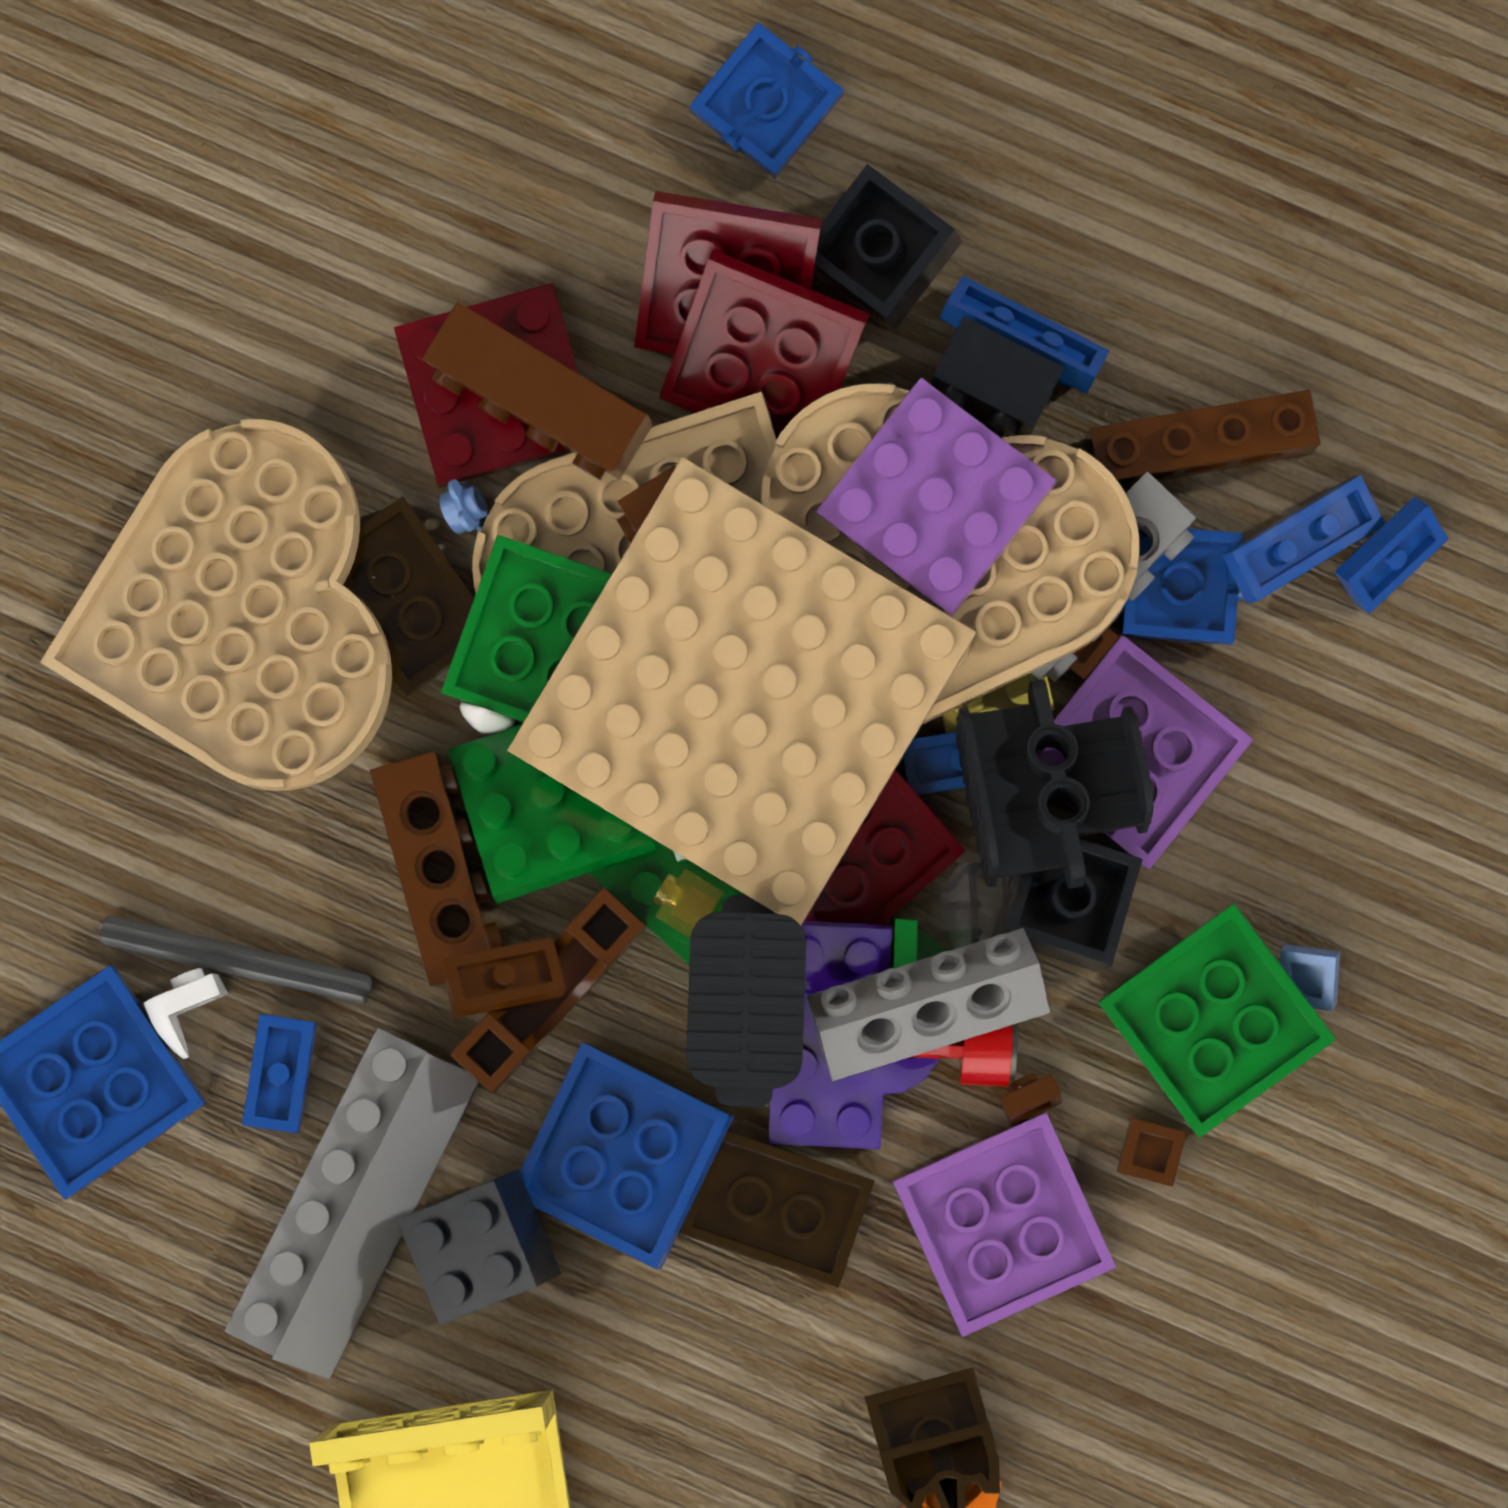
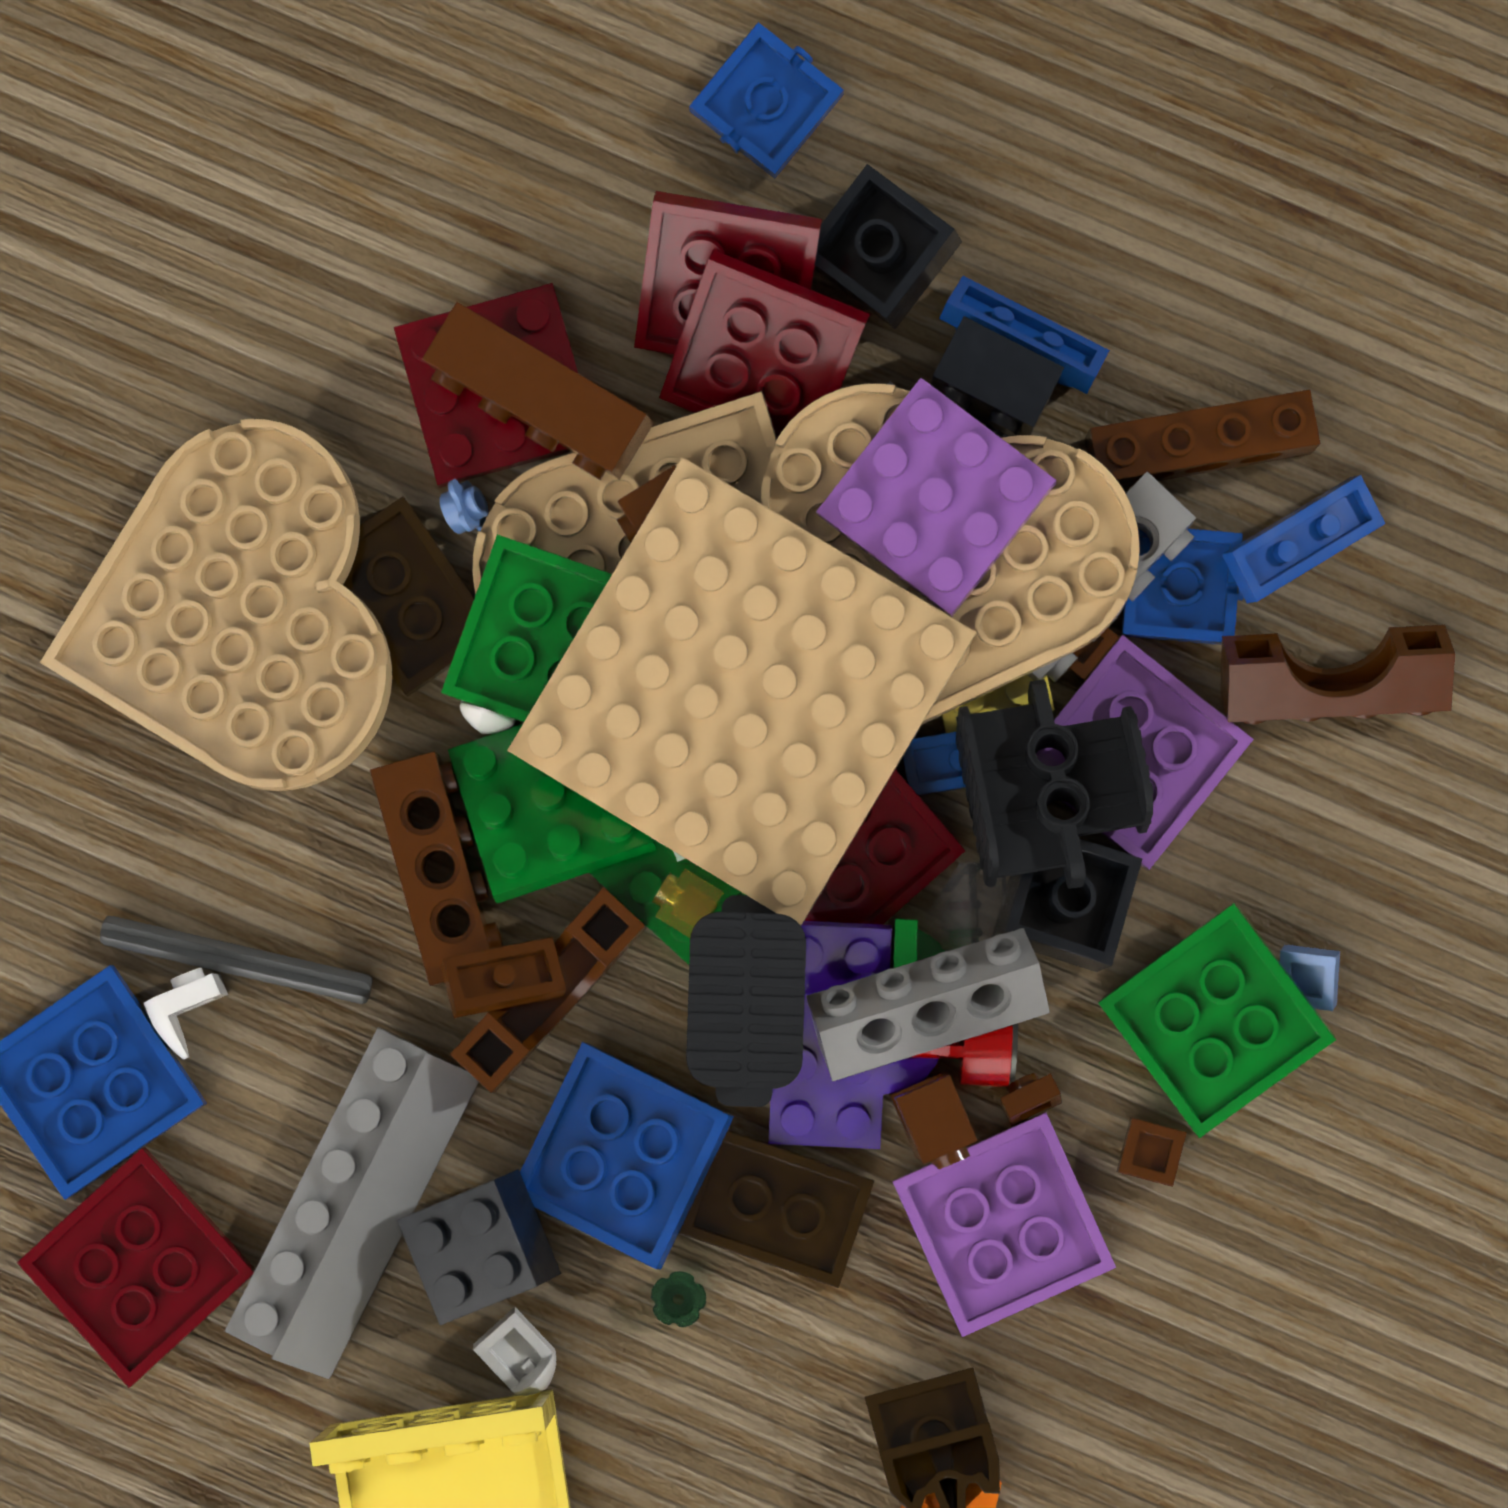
blue plate [242,1014,318,1133] -> none
blue plate [1335,496,1448,614] -> none
none -> dark red plate [17,1147,256,1388]
none -> white plate [473,1307,556,1396]
none -> clear green plate [651,1271,706,1327]
none -> reddish brown arch [889,1072,978,1169]
none -> reddish brown arch [1220,624,1455,725]

